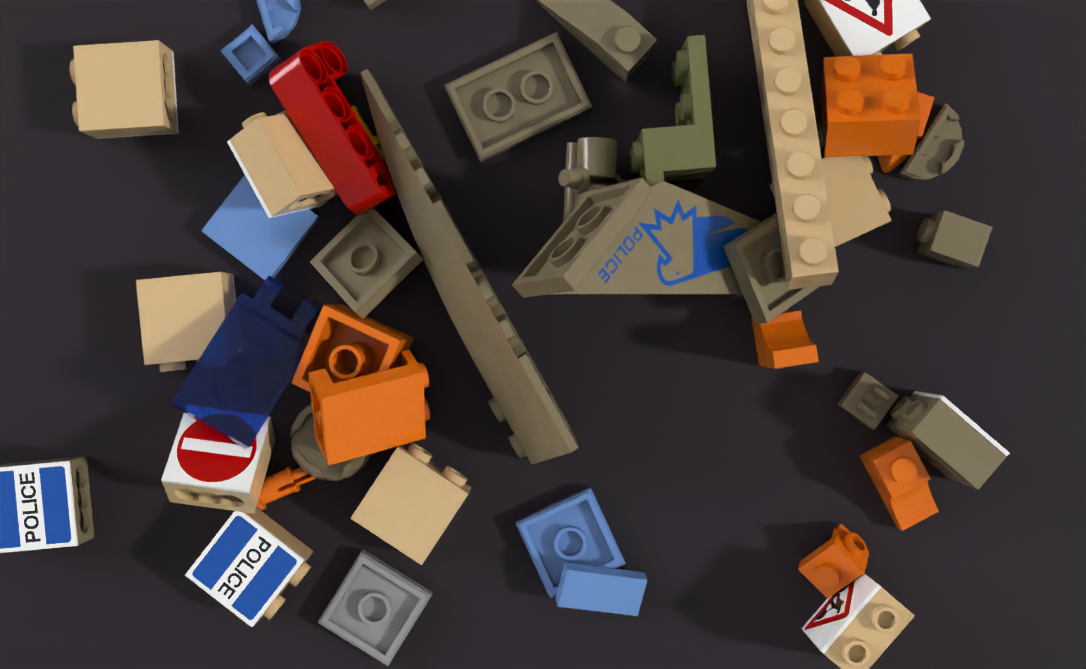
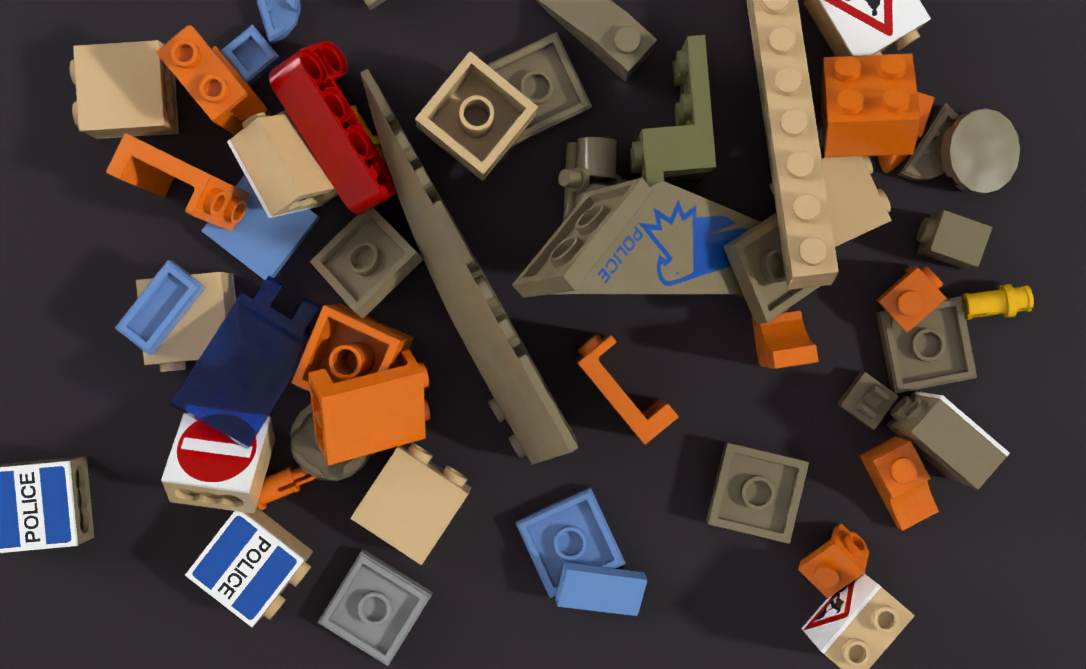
none -> orange panel [106,133,250,231]
none -> medium blue tile [115,260,206,355]
none -> orange panel [156,25,272,135]
none -> tan brick [415,51,538,181]
none -> orange panel [576,334,679,445]
none -> dark tan plate [706,441,809,544]
none -> orange bracket [876,265,947,333]
none -> dark tan tile [876,296,977,394]
none -> dark tan tile [940,108,1020,194]
none -> yellow pin [962,284,1034,320]

